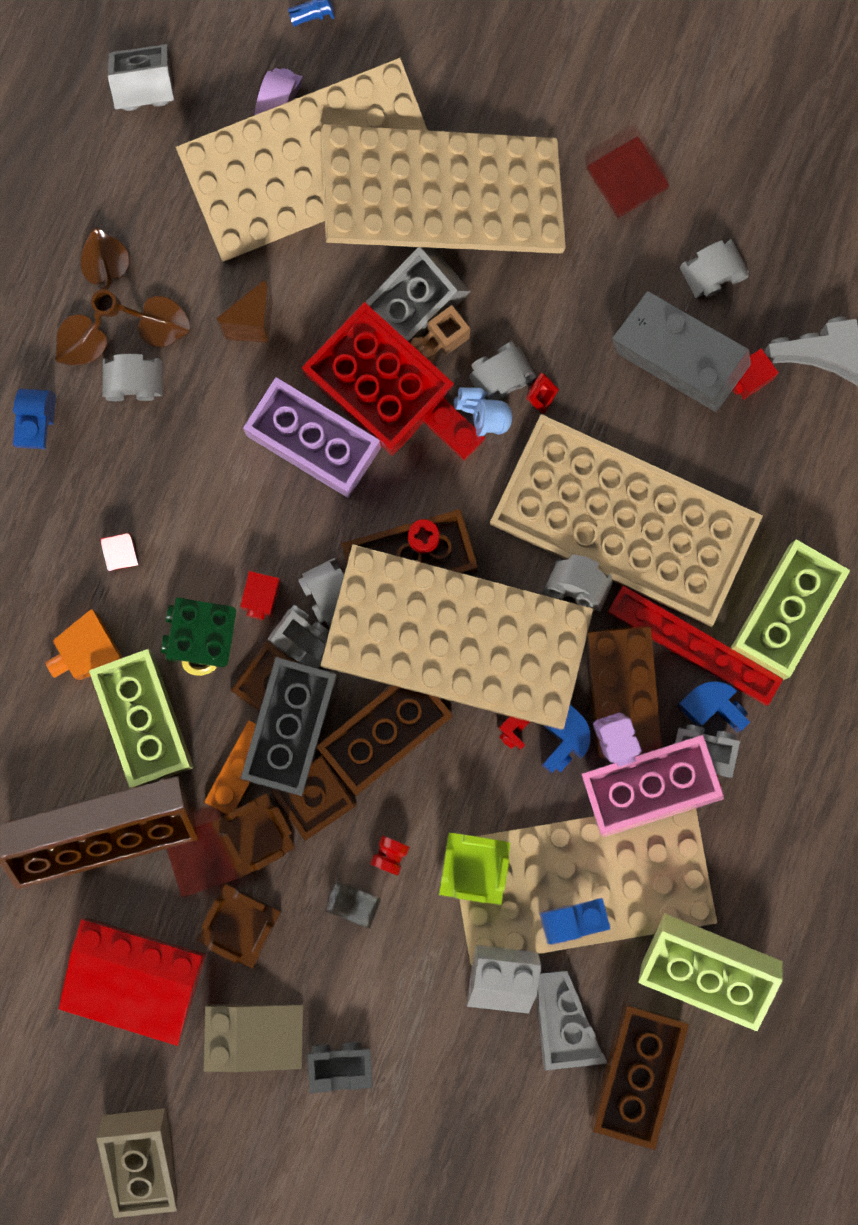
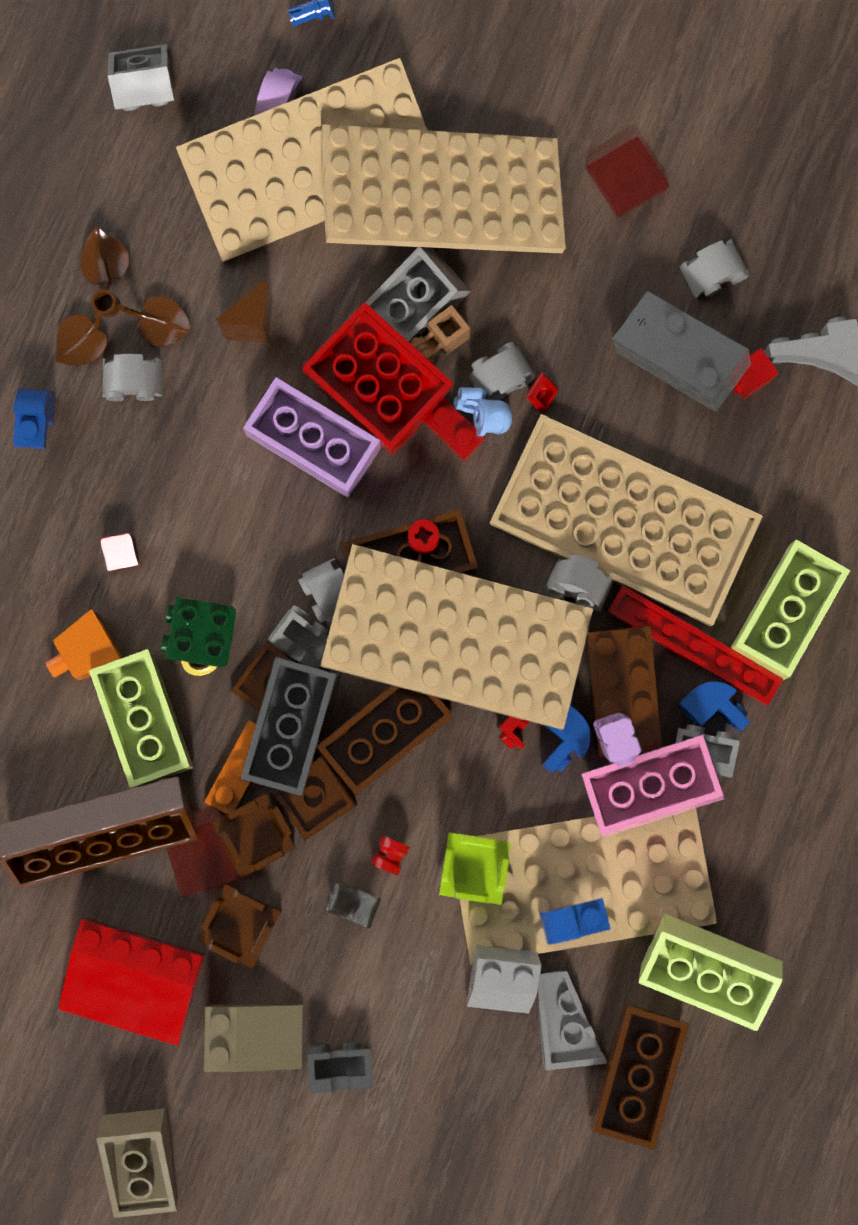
red brick [240,571,281,620] -> none

